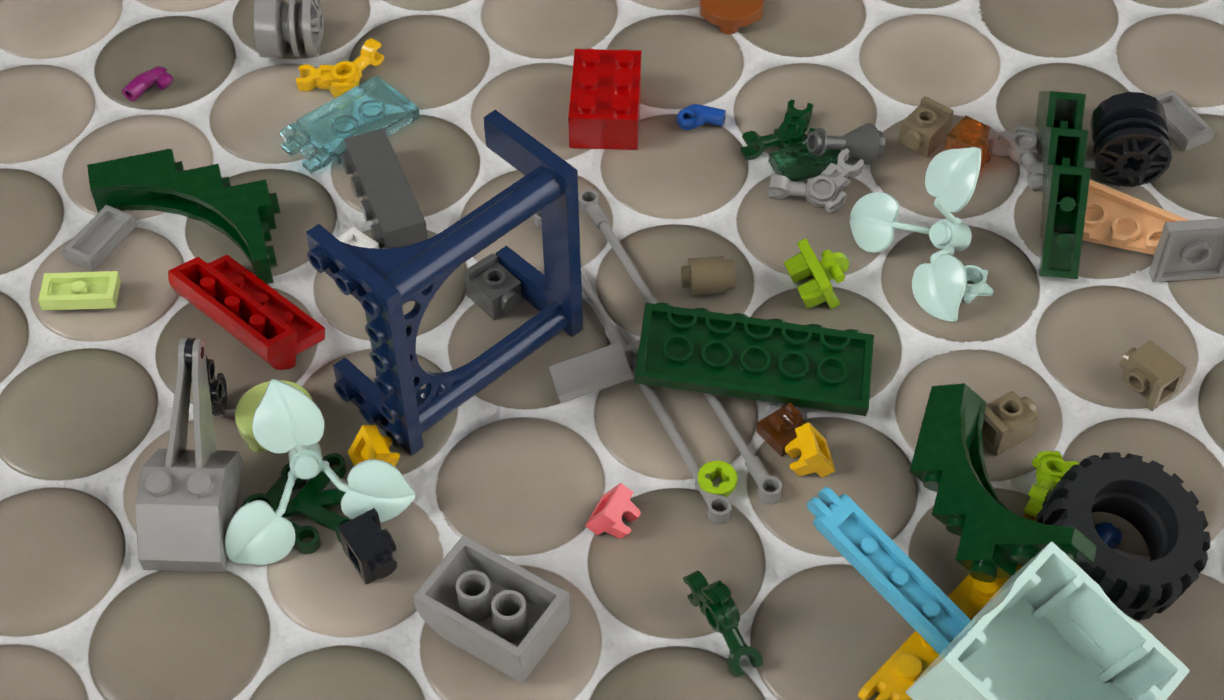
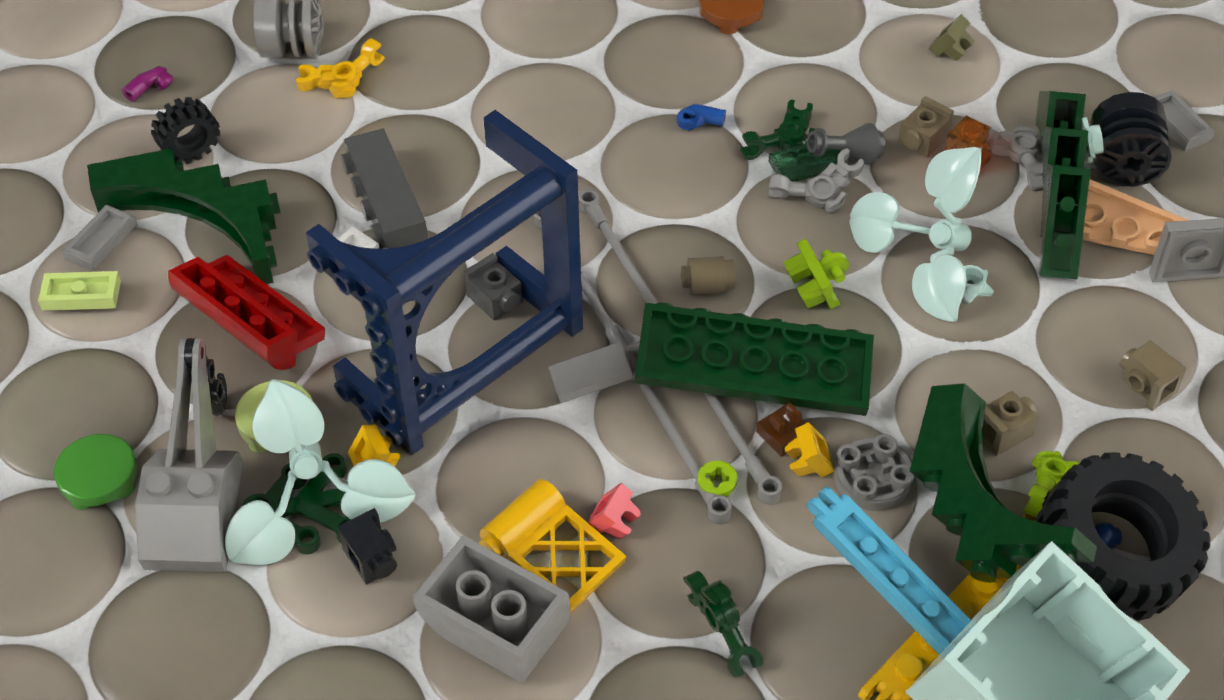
clear light blue tile [279,75,420,173] -> none
red brick [568,49,642,150] -> none
none -> bright green tile [54,434,138,510]
none -> black tyre [151,97,221,164]
none -> yellow piece [479,479,626,613]
none -> light grey tile [833,434,915,511]
none -> olive tile [928,14,974,61]
none -> light aqua plate [1082,117,1103,163]

